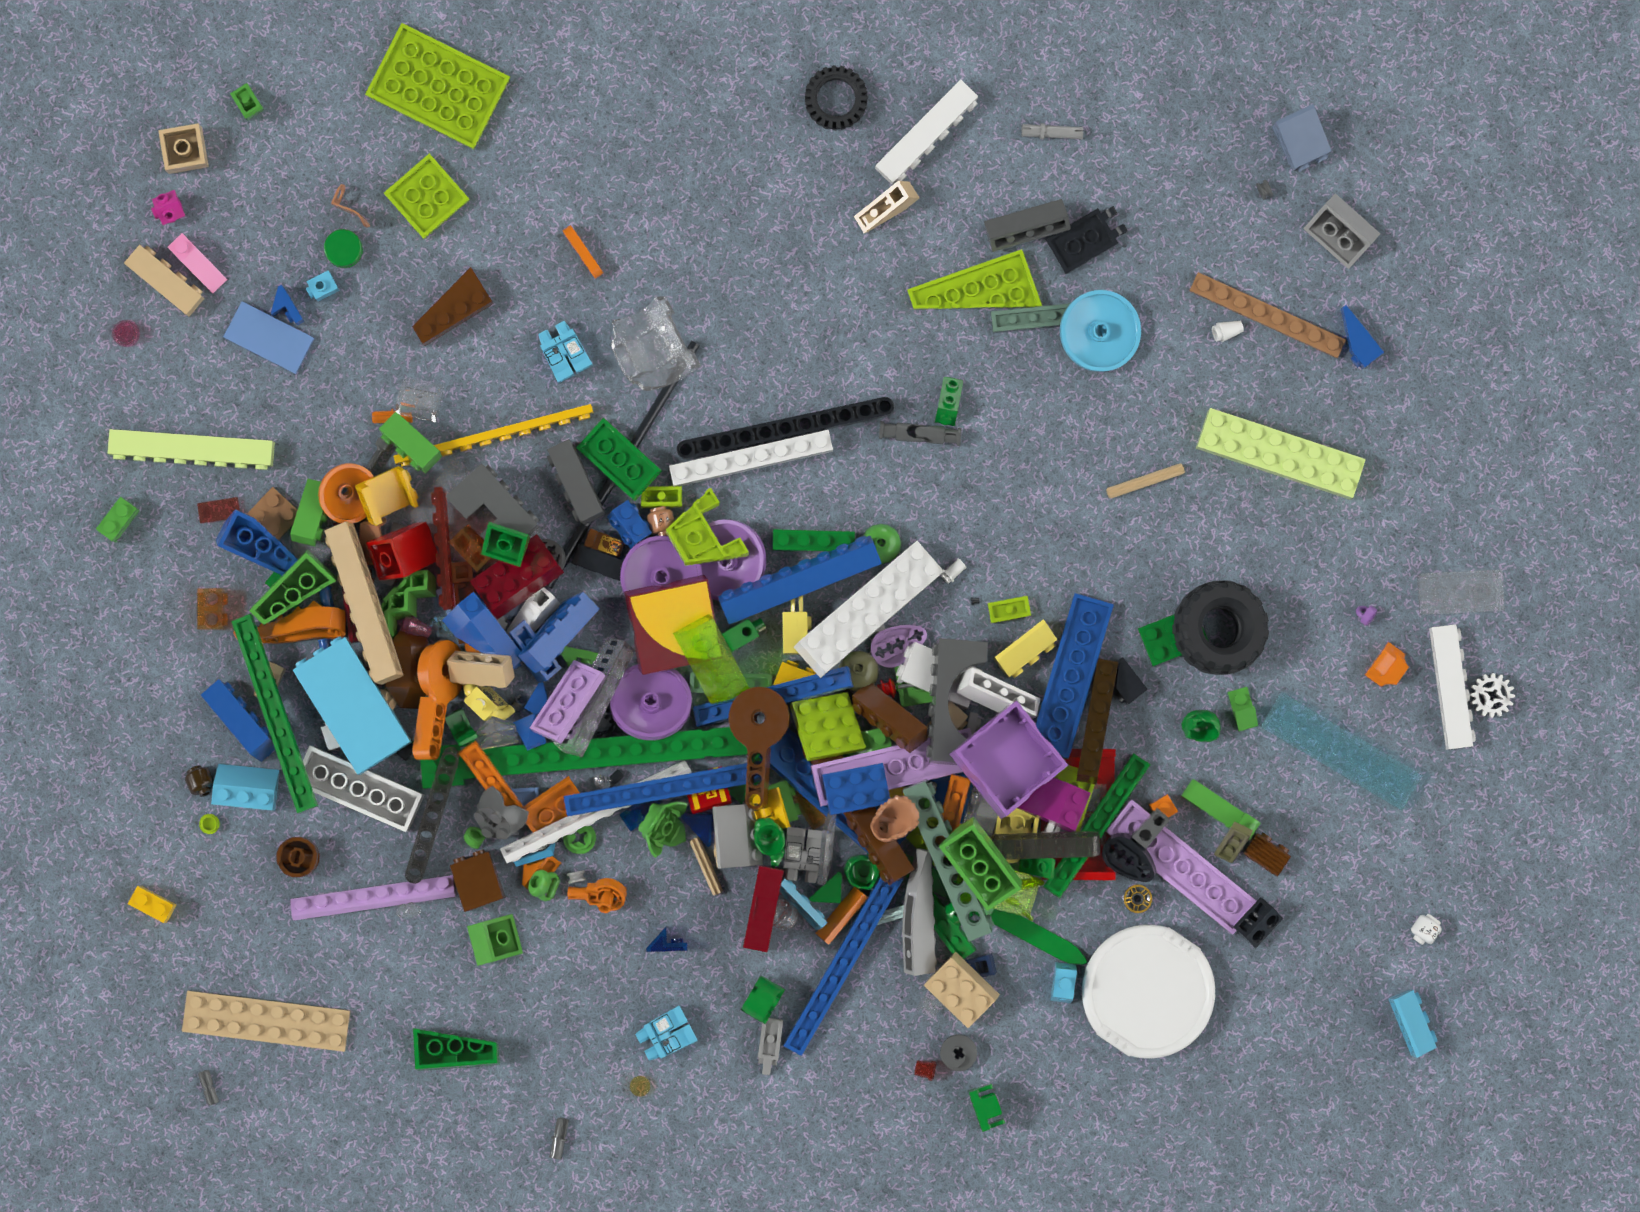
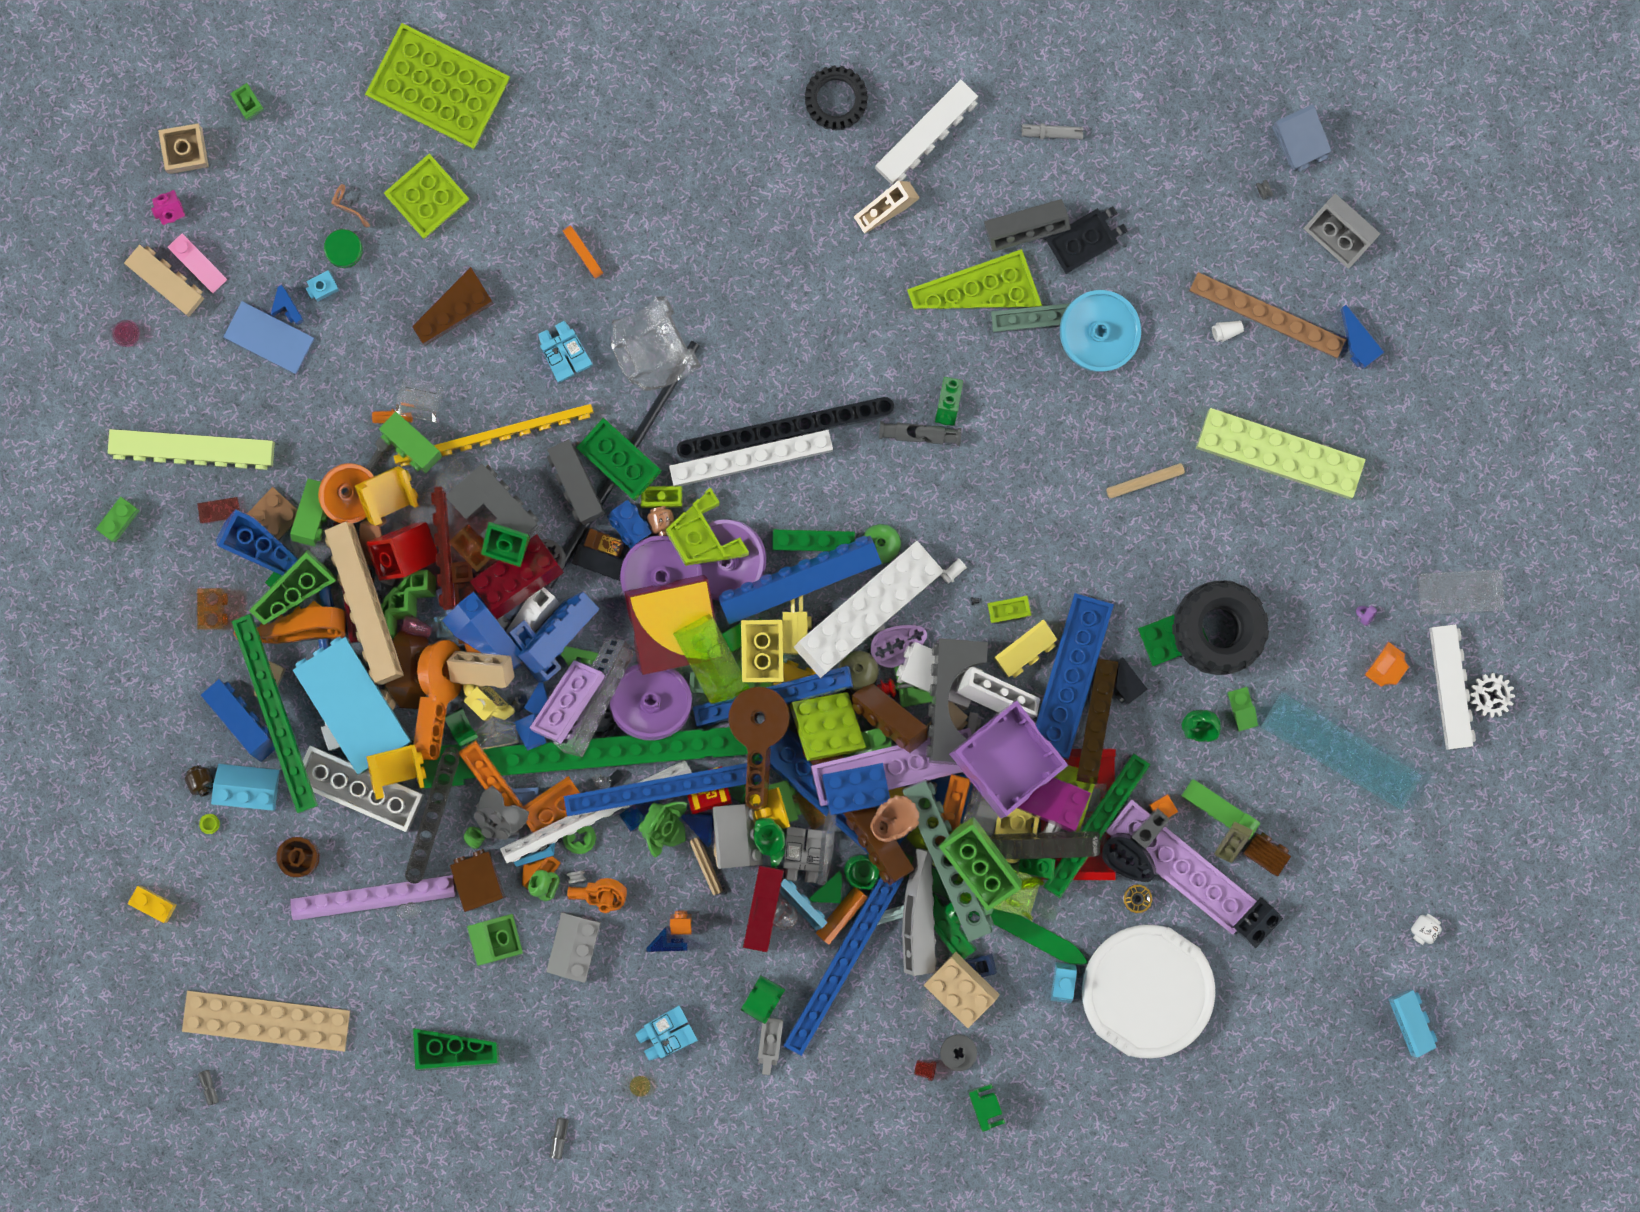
none -> yellow panel [366,744,426,800]
none -> light grey slope [546,912,601,983]
none -> orange plate [670,910,692,935]
none -> light yellow slope [741,620,784,683]

